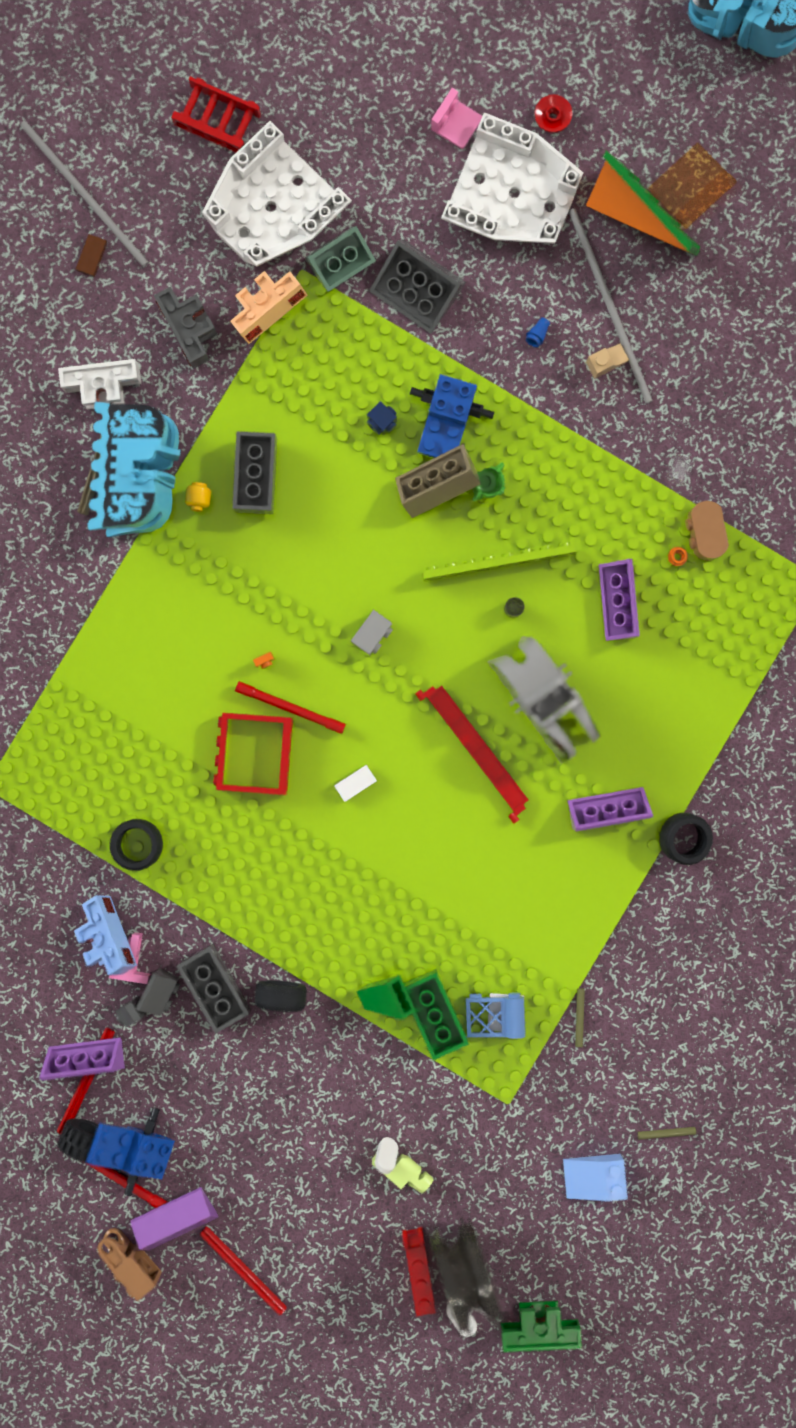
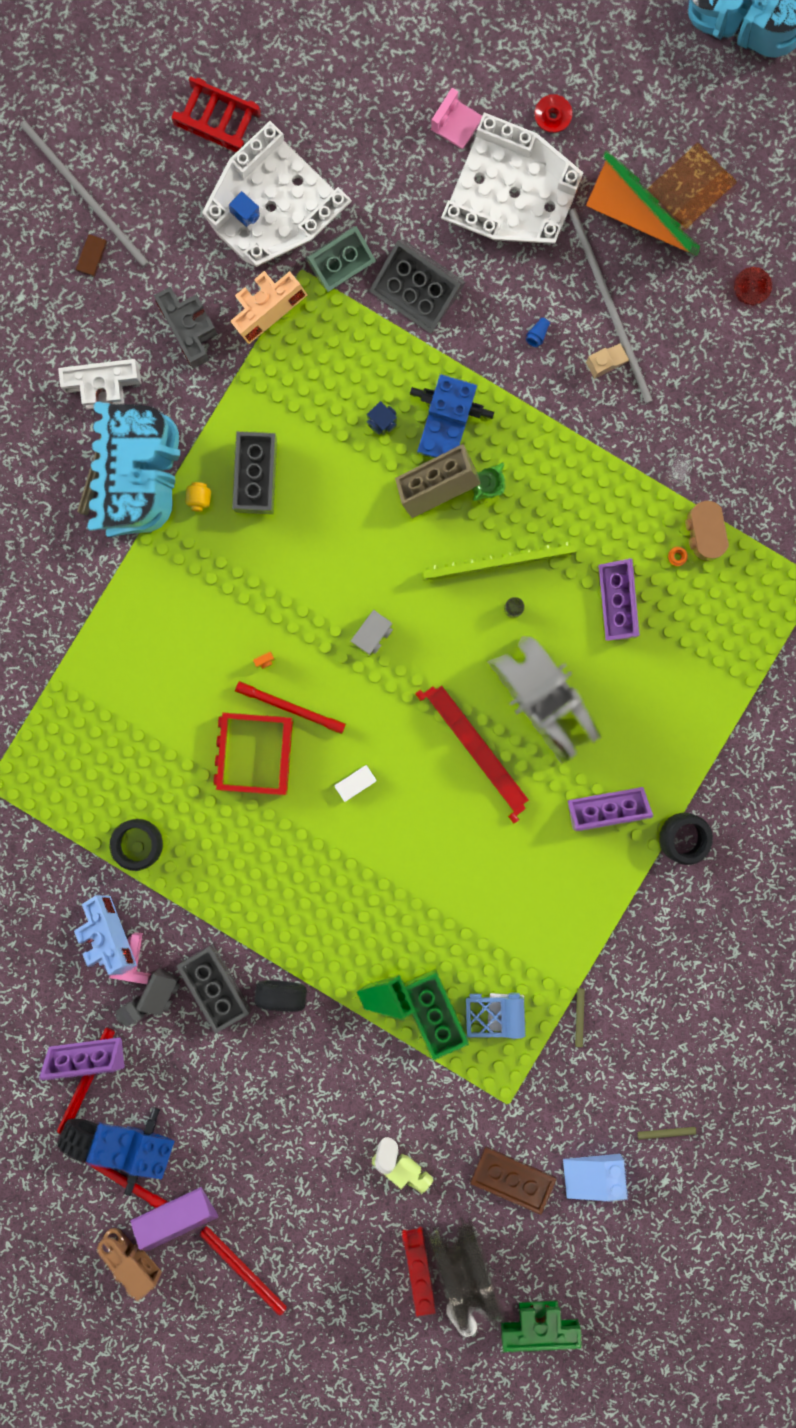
none -> blue brick [229,191,260,227]
none -> reddish brown plate [470,1146,557,1215]
none -> clear red plate [734,267,773,305]

